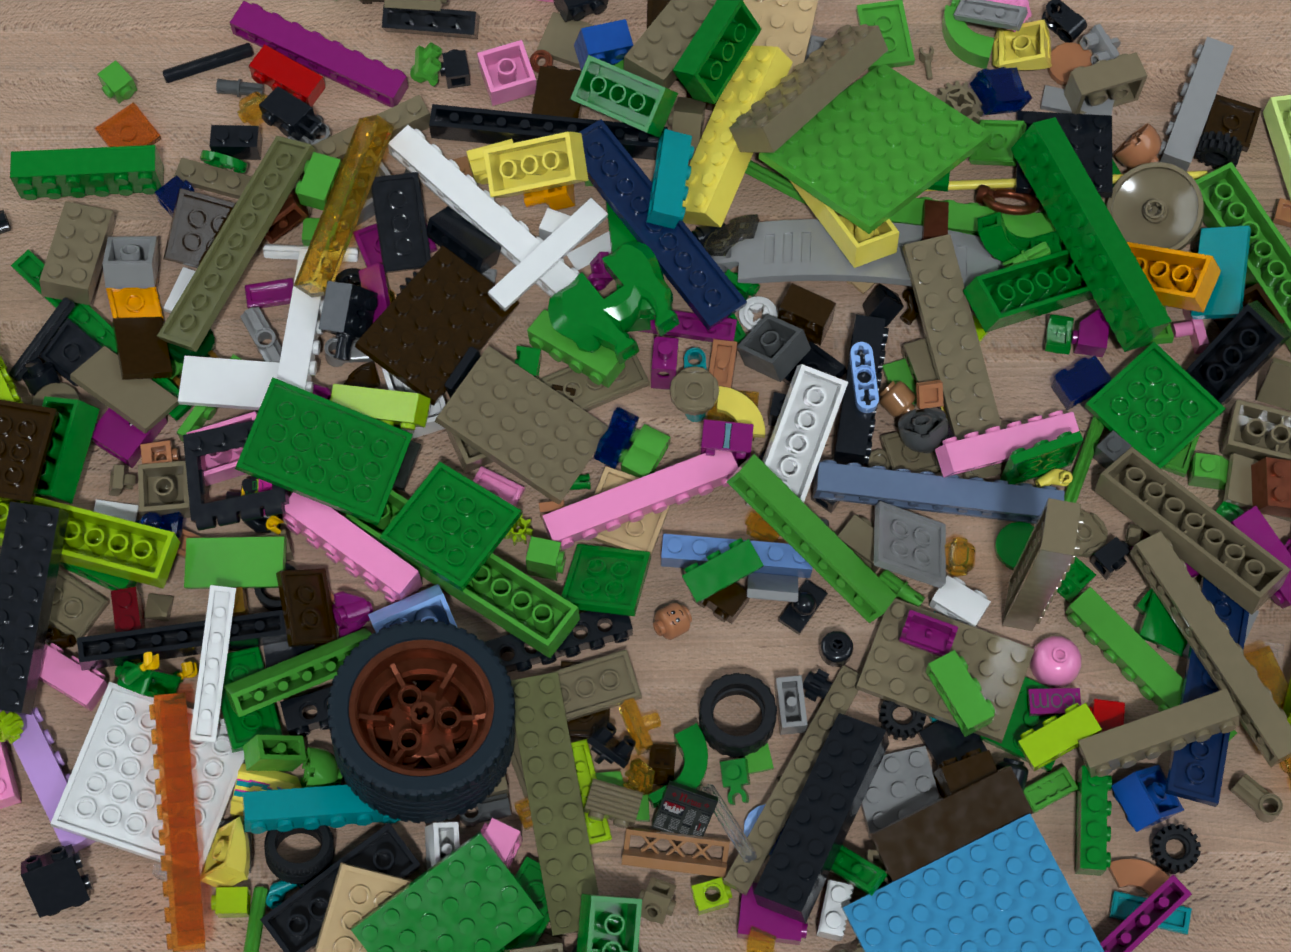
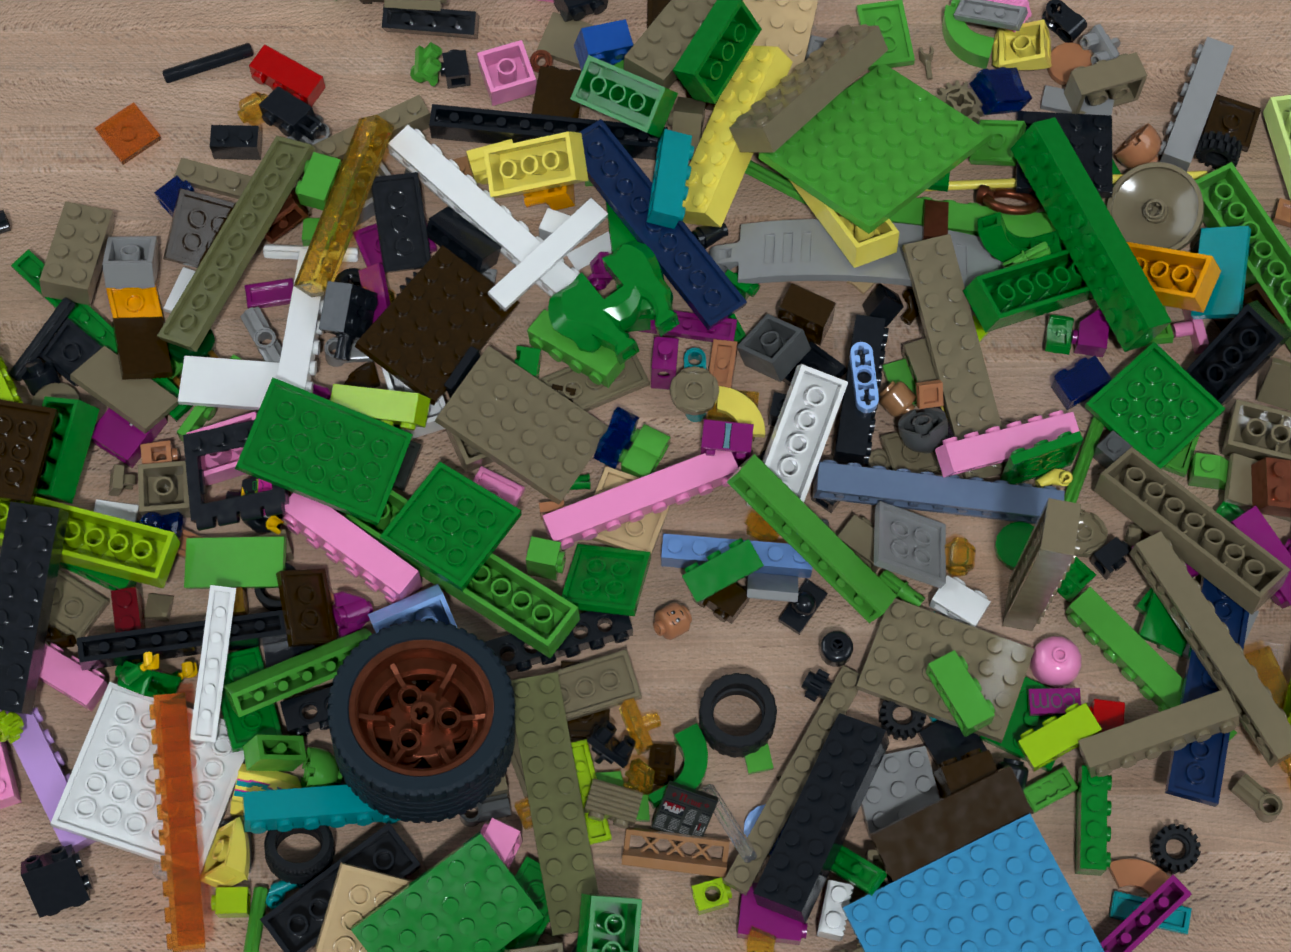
green brick [10,145,164,200] -> none
bright green brick [97,60,137,104] -> none
green tile [200,150,248,174] -> none
dark grey axle [216,78,264,98] -> none
magenta brick [230,1,409,108] -> none
white brick [425,822,460,870] -> none
lime gear [504,515,533,546] -> none
dark tan brick [638,877,677,925] -> none
clear smoke tile [703,214,759,256] -> none
green plate [720,758,750,806] -> none
white gear [739,296,778,331] -> none
light grey brick [775,675,808,735] -> none
magenta hinge [899,610,958,657] -> none
blue slope [1112,765,1184,832] -> none

